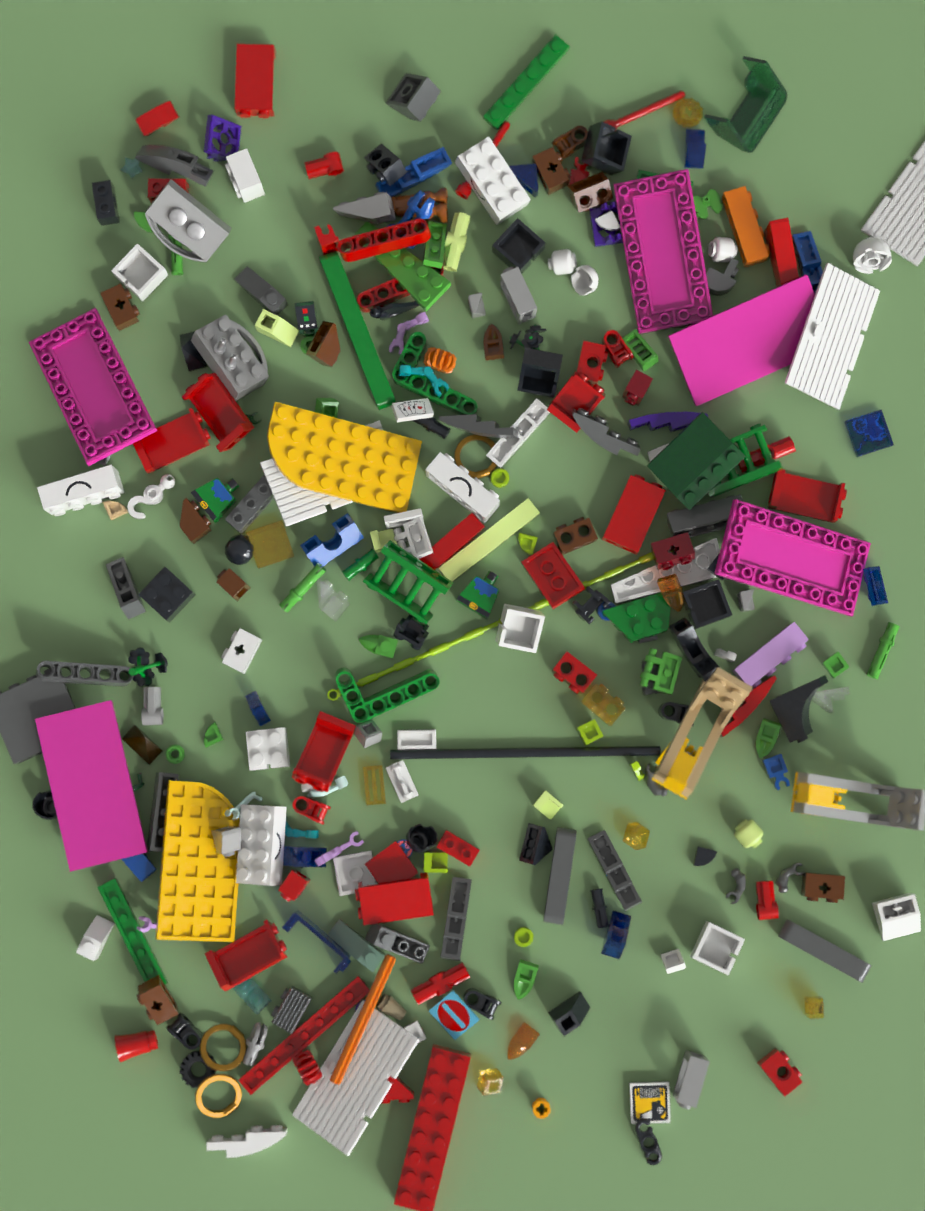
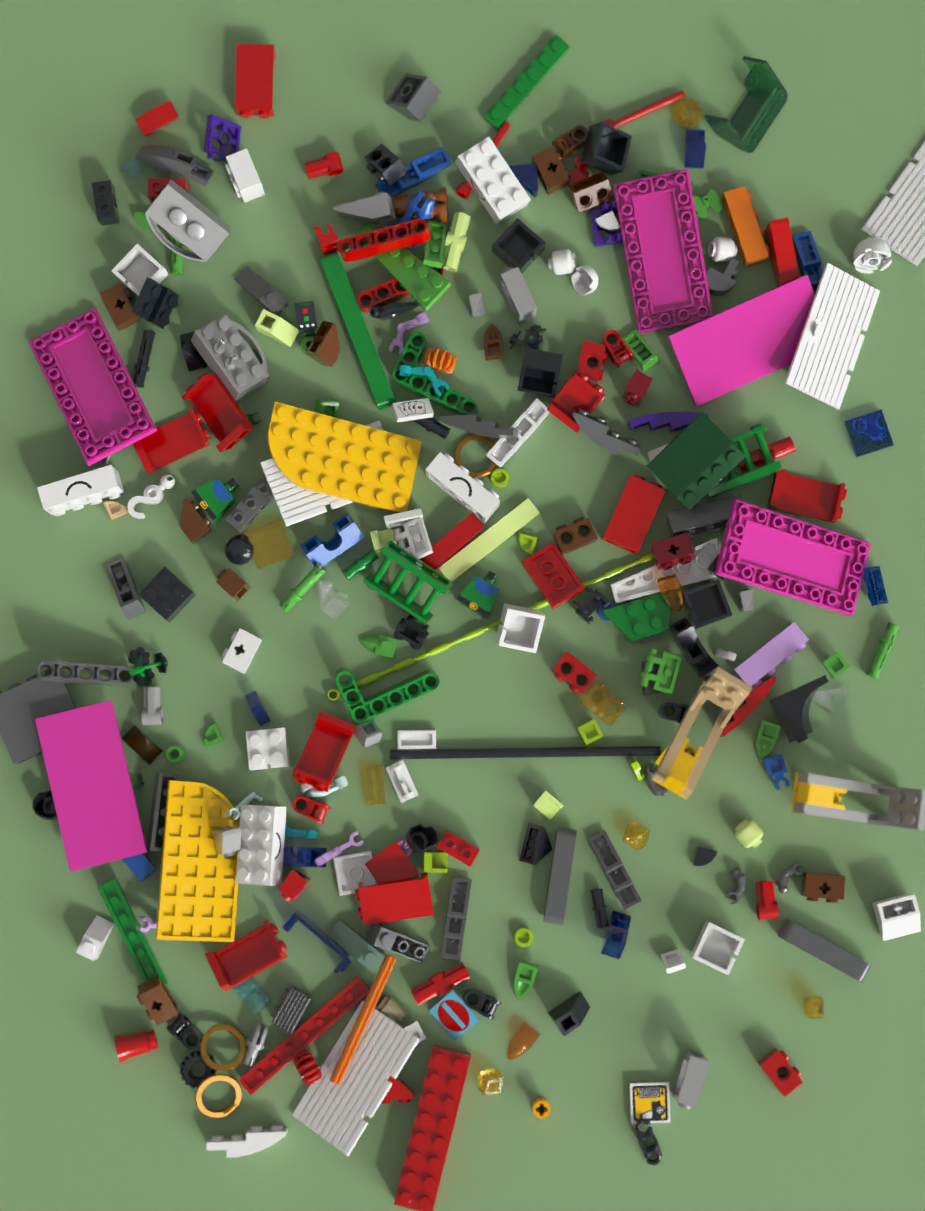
none -> black plate [131,277,179,329]
none -> black pin [133,330,156,388]

